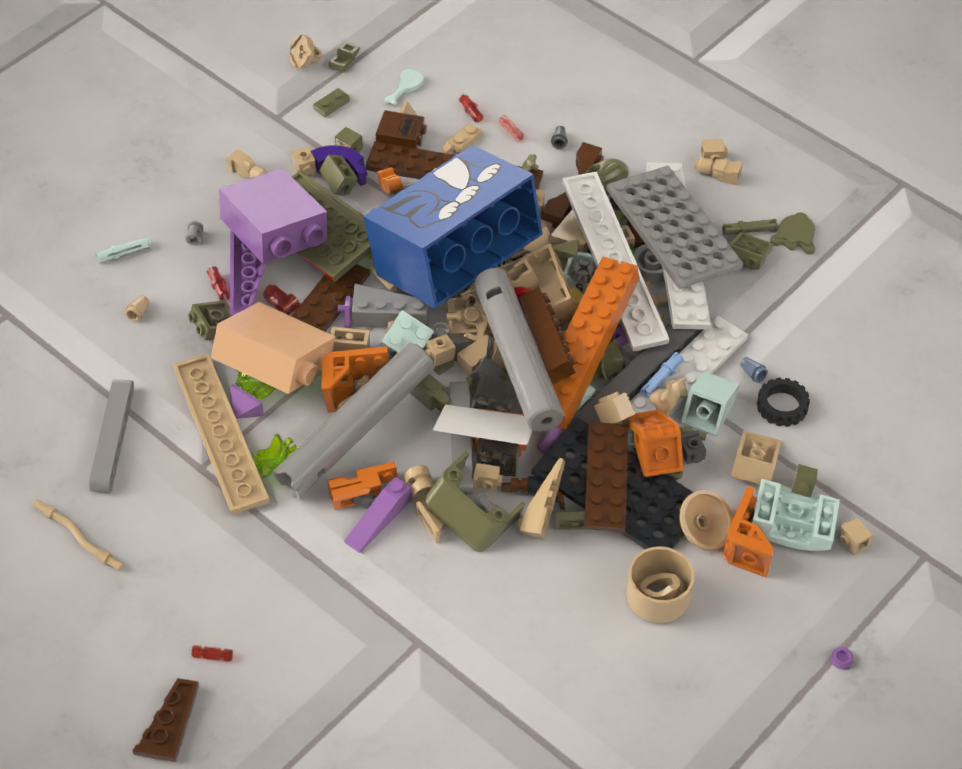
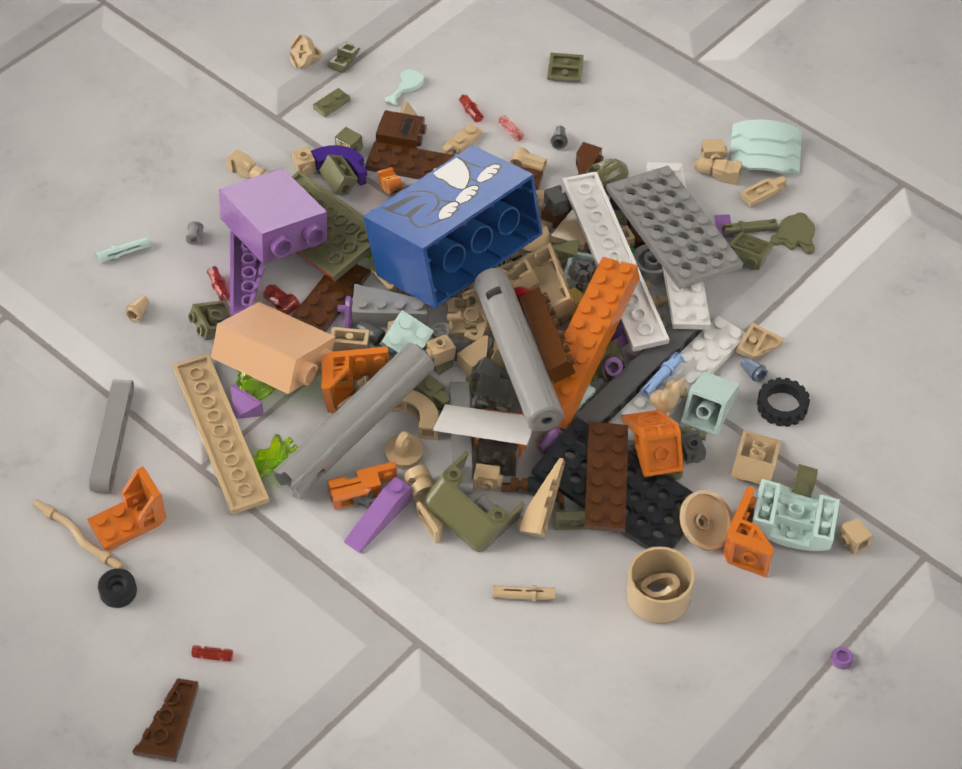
olive plant [522,154,539,172] -> none
tan brick [594,391,635,423] -> none
none -> orange bracket [87,466,167,551]
none -> black tyre [98,568,137,608]
none -> dark grey piece [356,321,386,346]
none -> tan tile [385,431,424,469]
none -> tan arch [391,390,439,440]
none -> tan pin [492,585,555,602]
none -> tan piece [510,147,547,173]
none -> dark grey brick [544,185,568,217]
none -> olive slope [547,52,584,82]
none -> medium lavender cone [604,357,623,376]
none -> medium lavender sticker [714,214,734,238]
none -> light aqua slope [730,120,802,175]
none -> tan wing [735,322,784,360]
none -> tan hinge [740,175,787,208]

